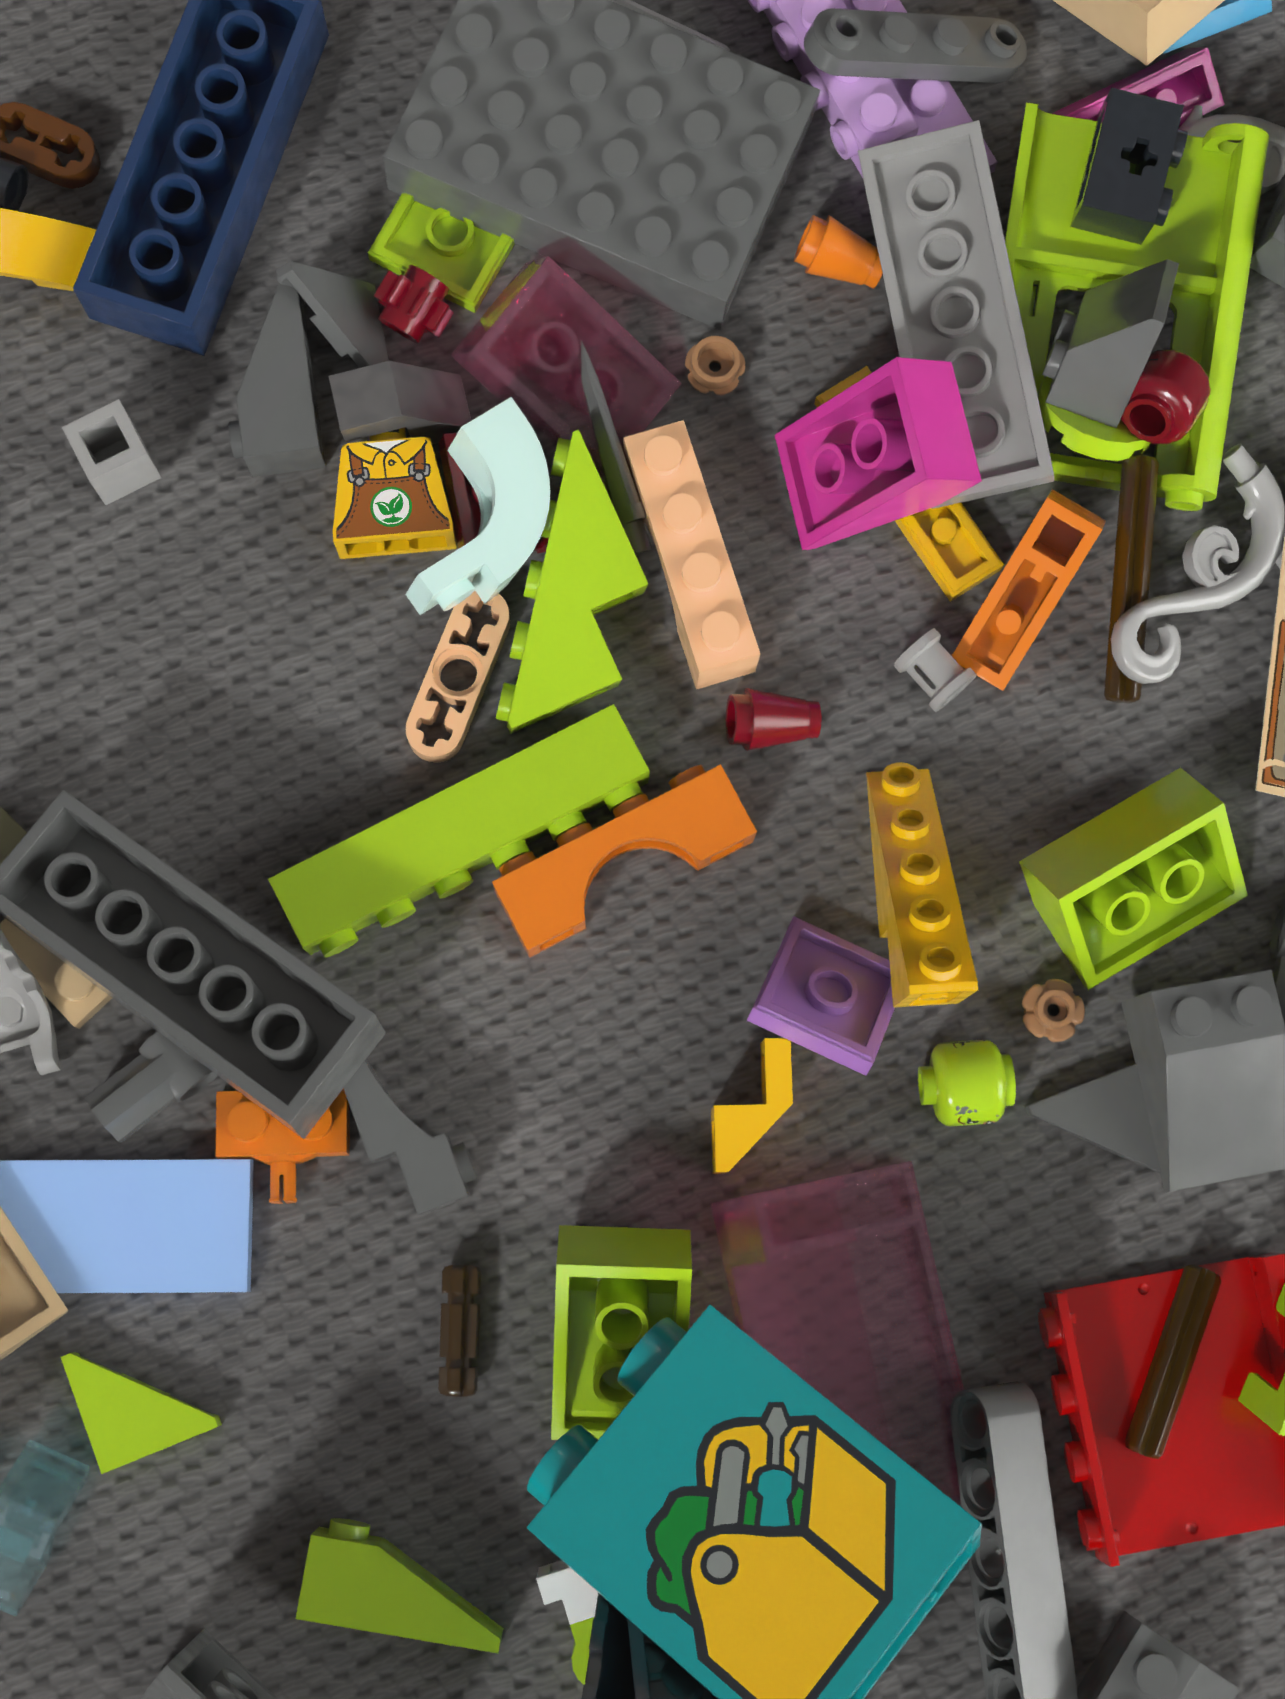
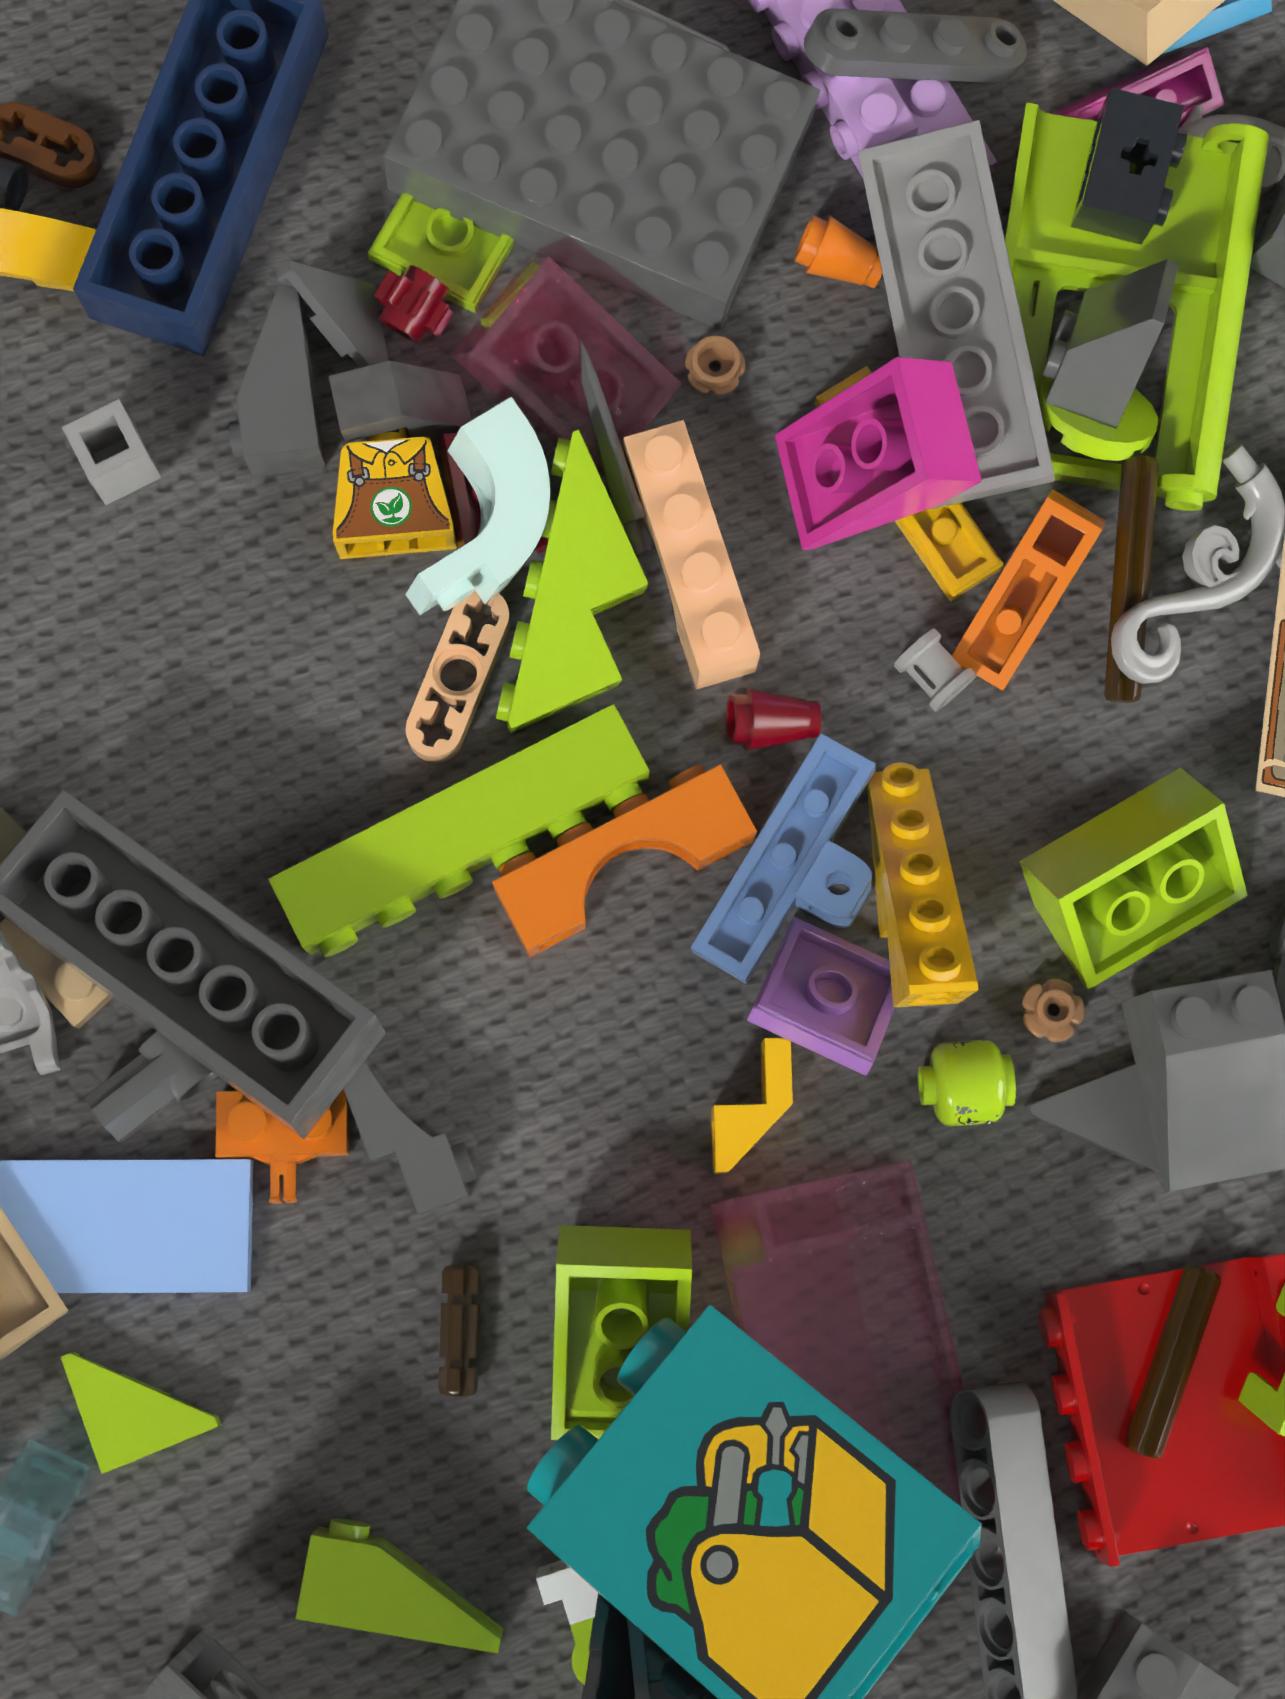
dark red head [1121,350,1211,444] -> none
none -> medium blue plate [690,734,876,984]

